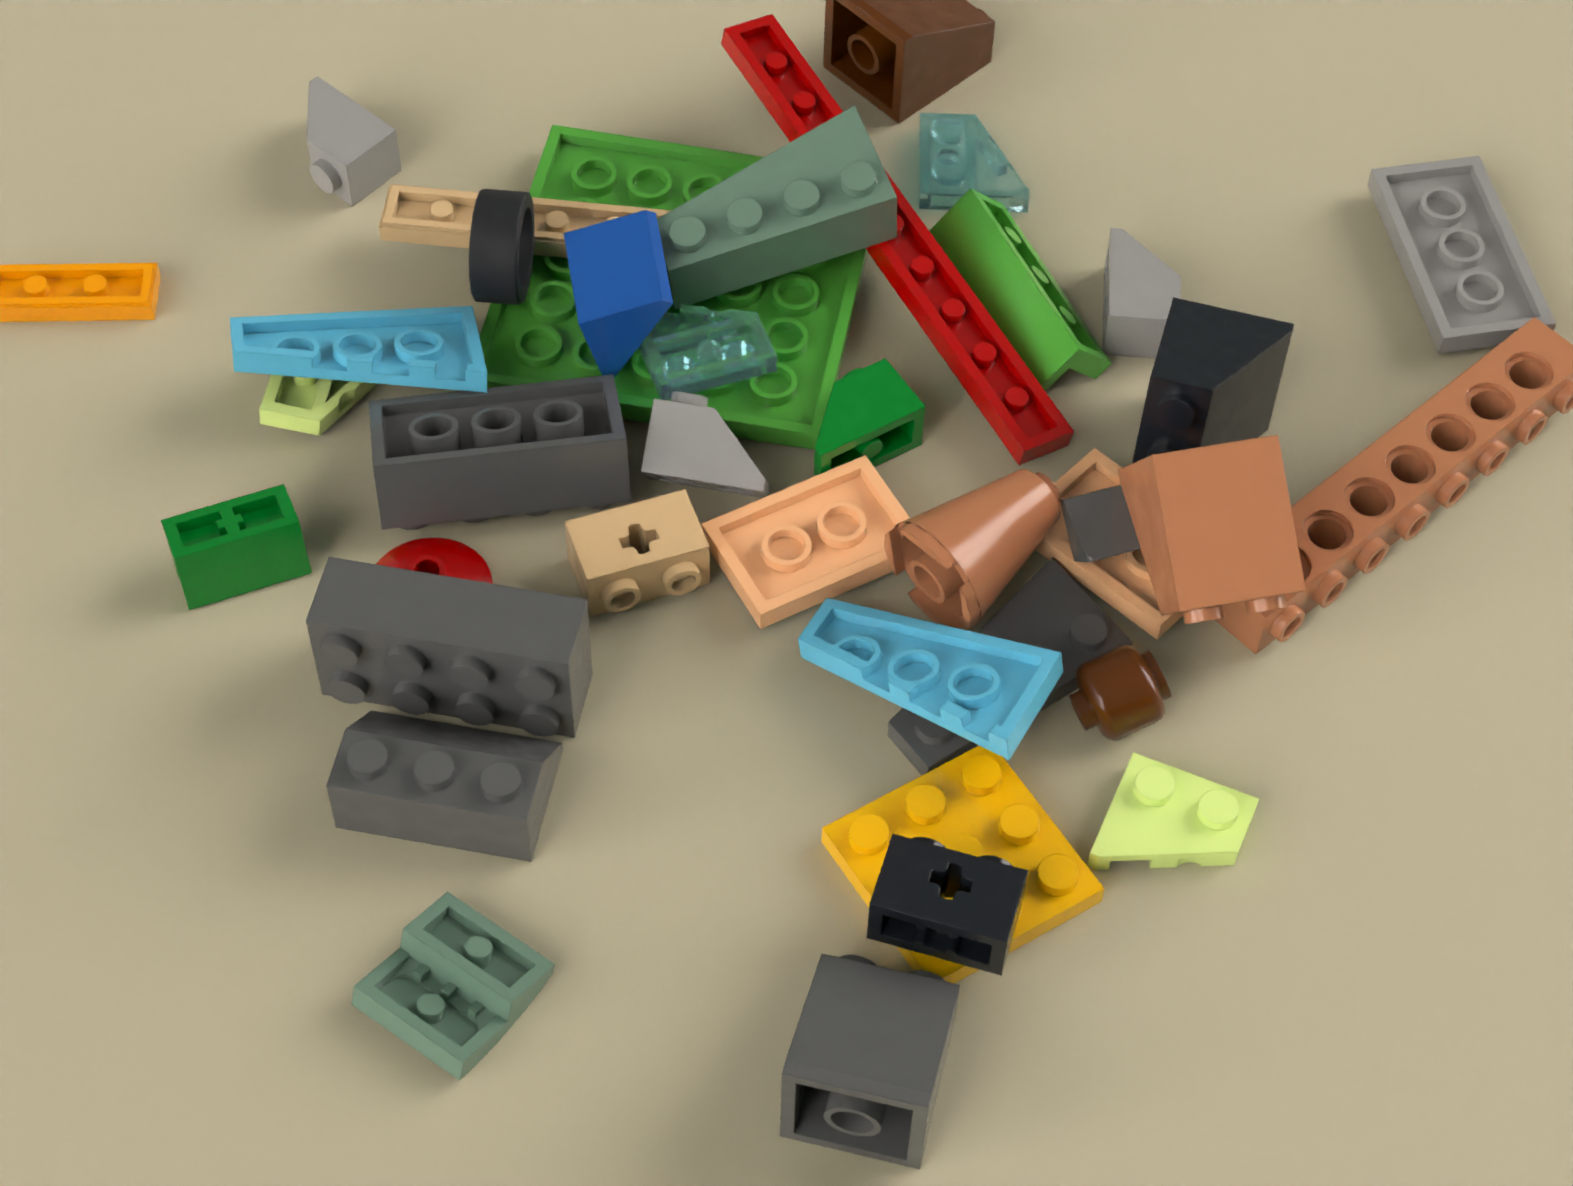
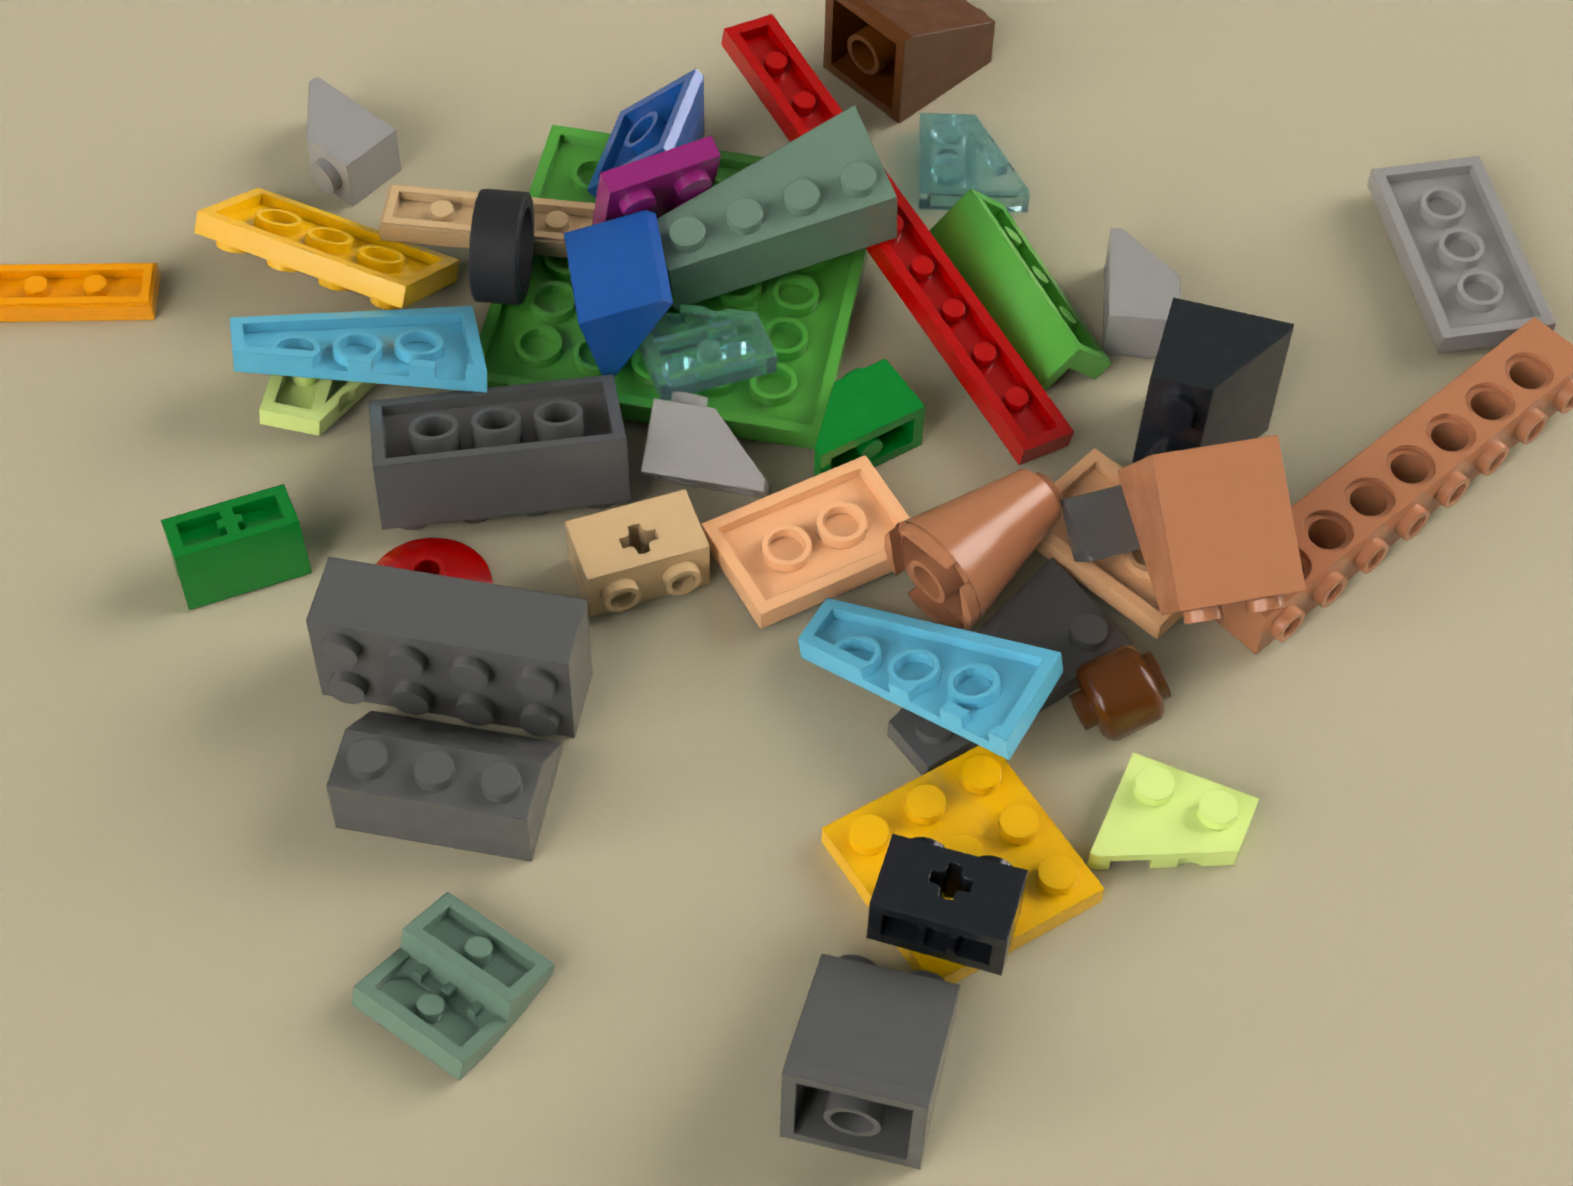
none -> yellow plate [194,187,460,310]
none -> blue slope [587,69,704,198]
none -> magenta plate [592,136,721,225]

